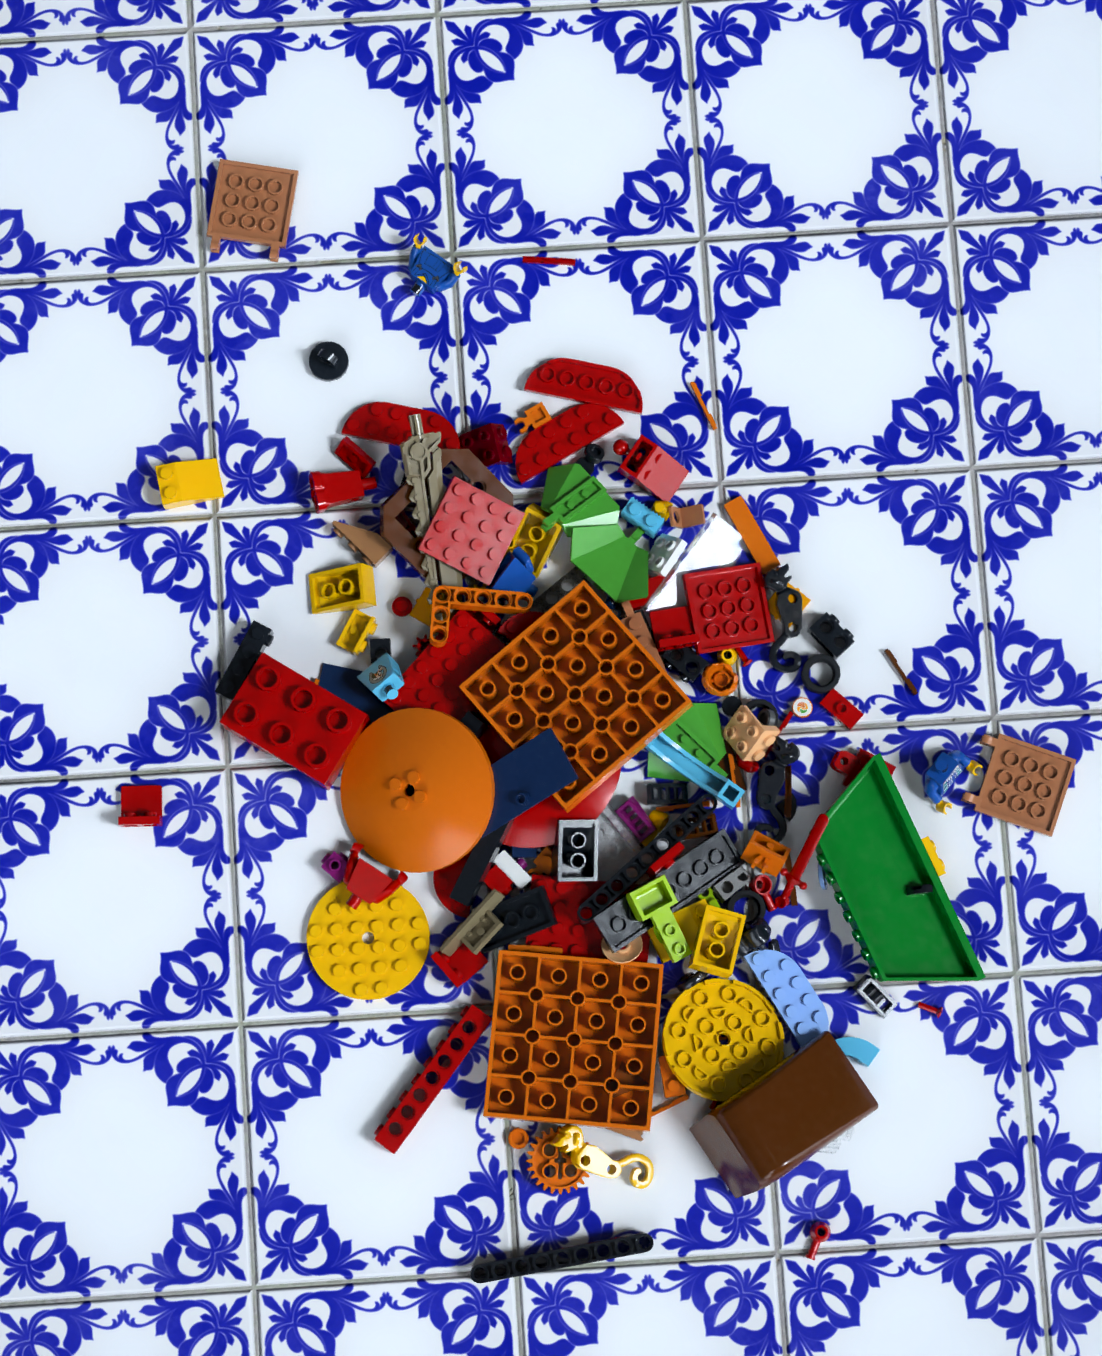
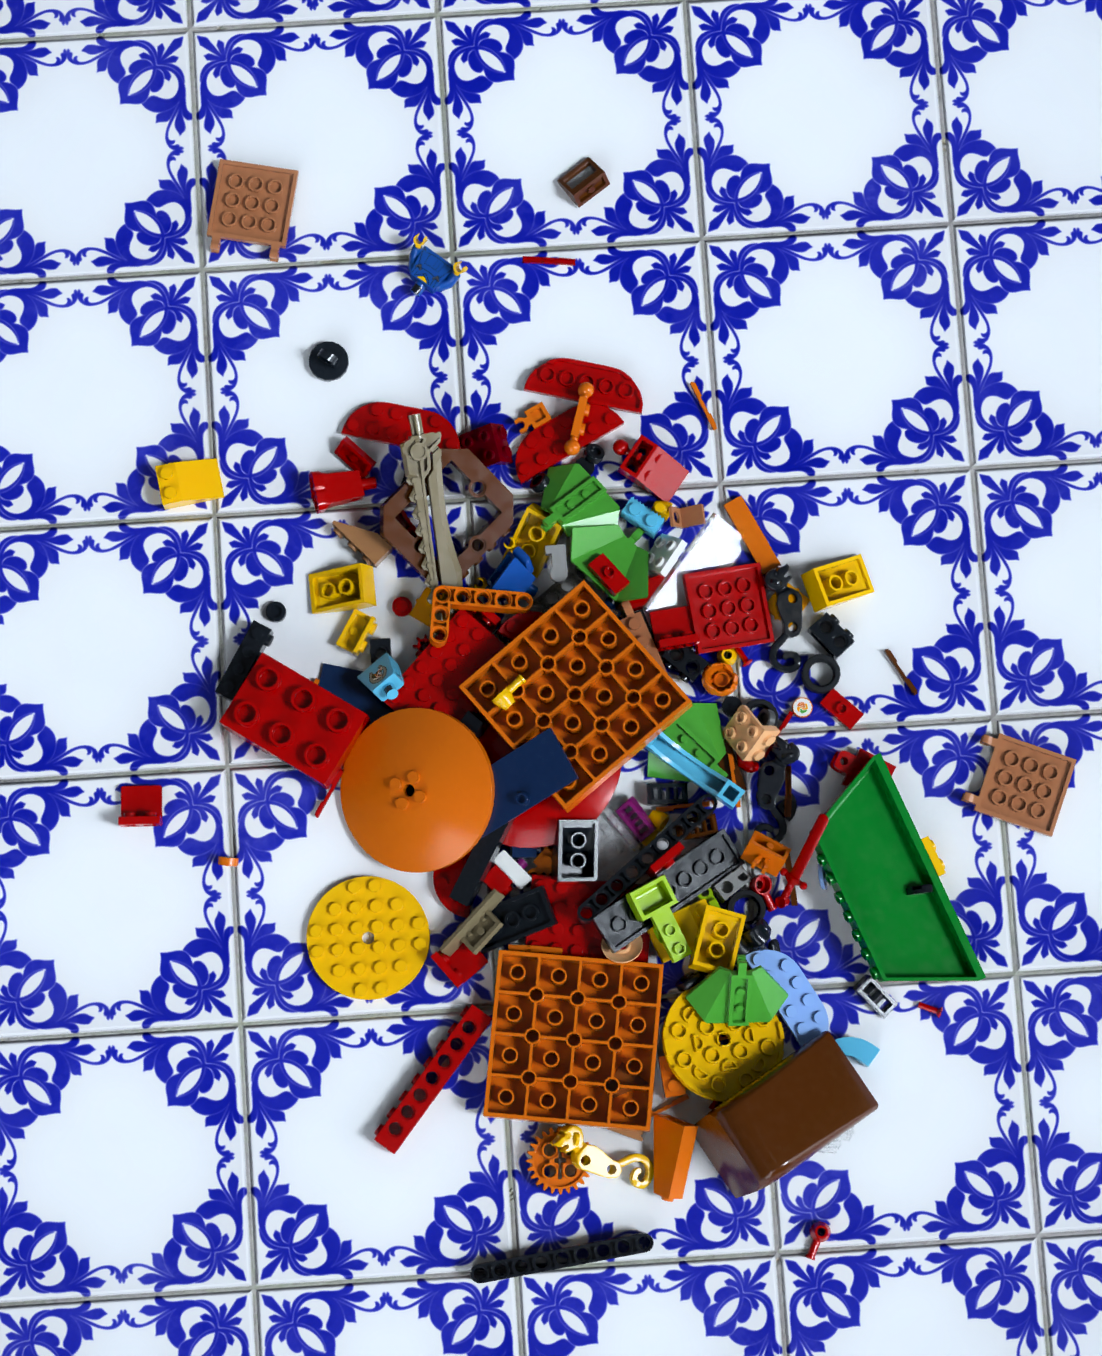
magenta brick [321,851,348,883] -> none
red torso [343,842,408,910] -> none
plate [417,476,525,586] -> none
orange tile [508,1128,529,1149] -> none
blue torso [924,750,983,815] -> none
none -> orange tile [218,856,239,867]
none -> black tile [266,602,286,623]
none -> red piece [315,769,344,818]
none -> yellow bar [492,674,526,711]
none -> black tile [530,473,550,493]
none -> light grey leg [545,544,568,584]
none -> reddish brown tile [557,157,610,208]
none -> orange plate [564,382,594,455]
none -> red plate [587,553,630,597]
none -> orange slope [654,1114,698,1202]
none -> bright green panel [685,954,788,1026]
none -> yellow slope [801,554,875,613]

